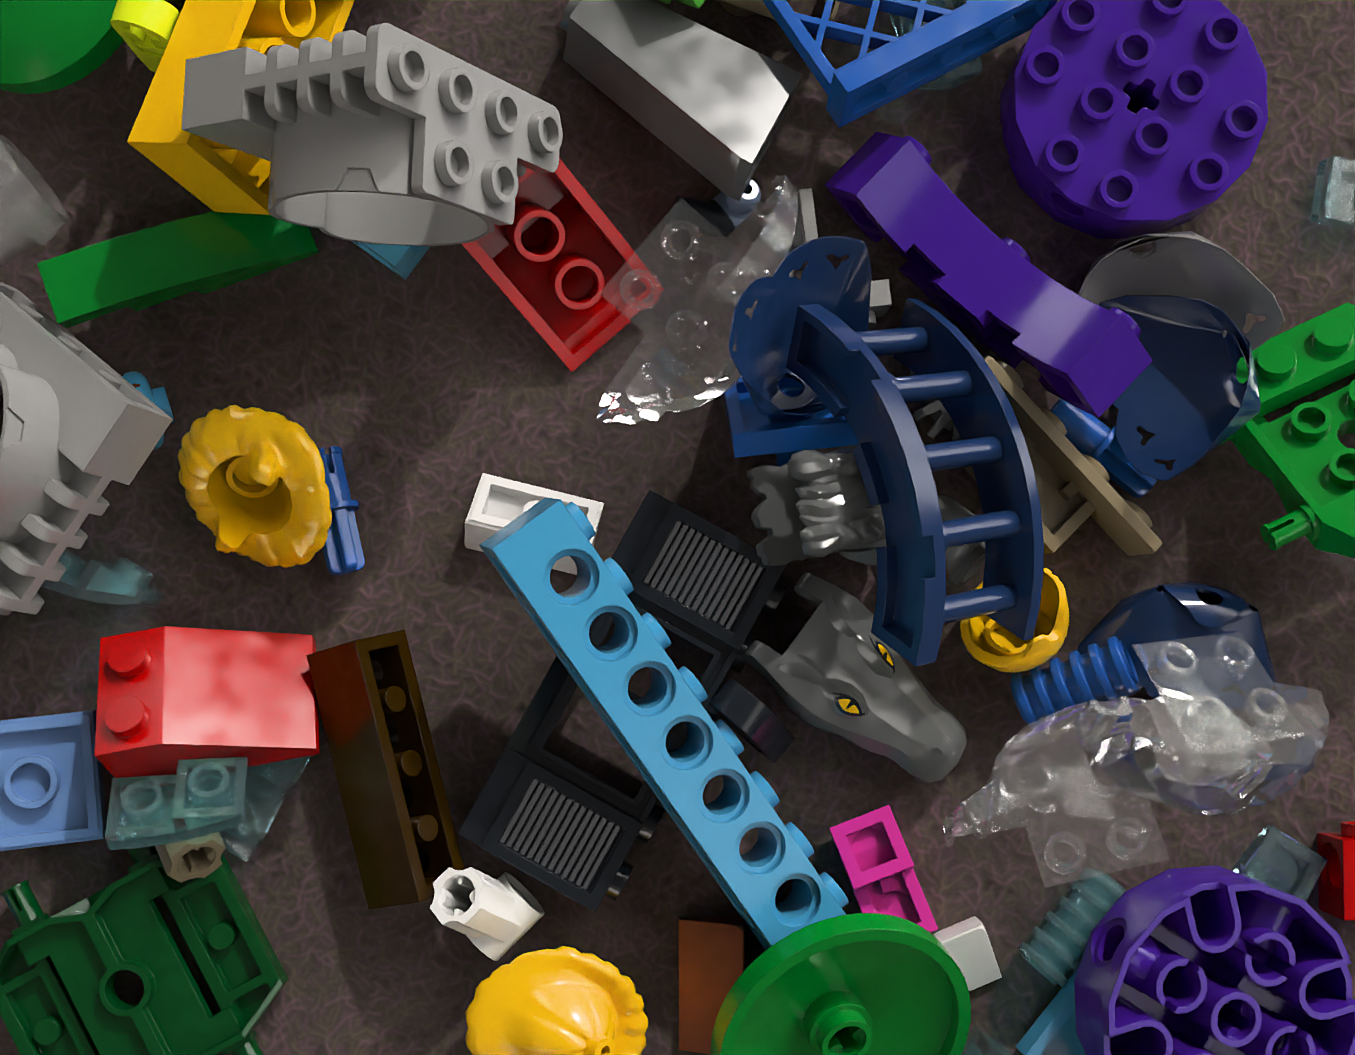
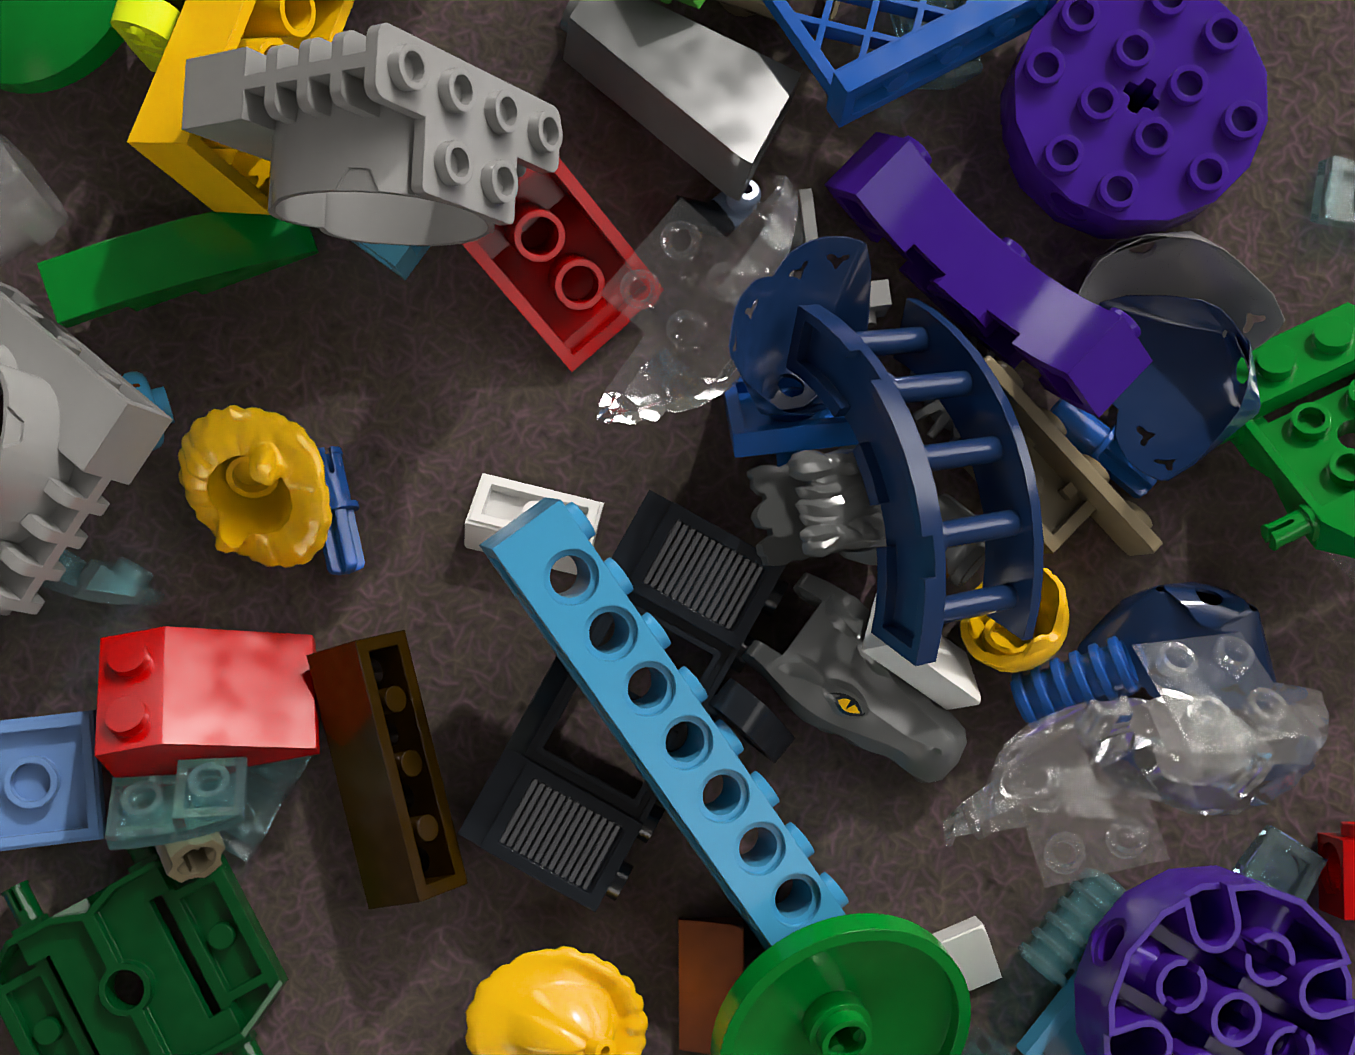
white piece [430,867,544,961] -> none
dark pink slope [829,805,938,933] -> none
none -> white slope [861,594,981,710]

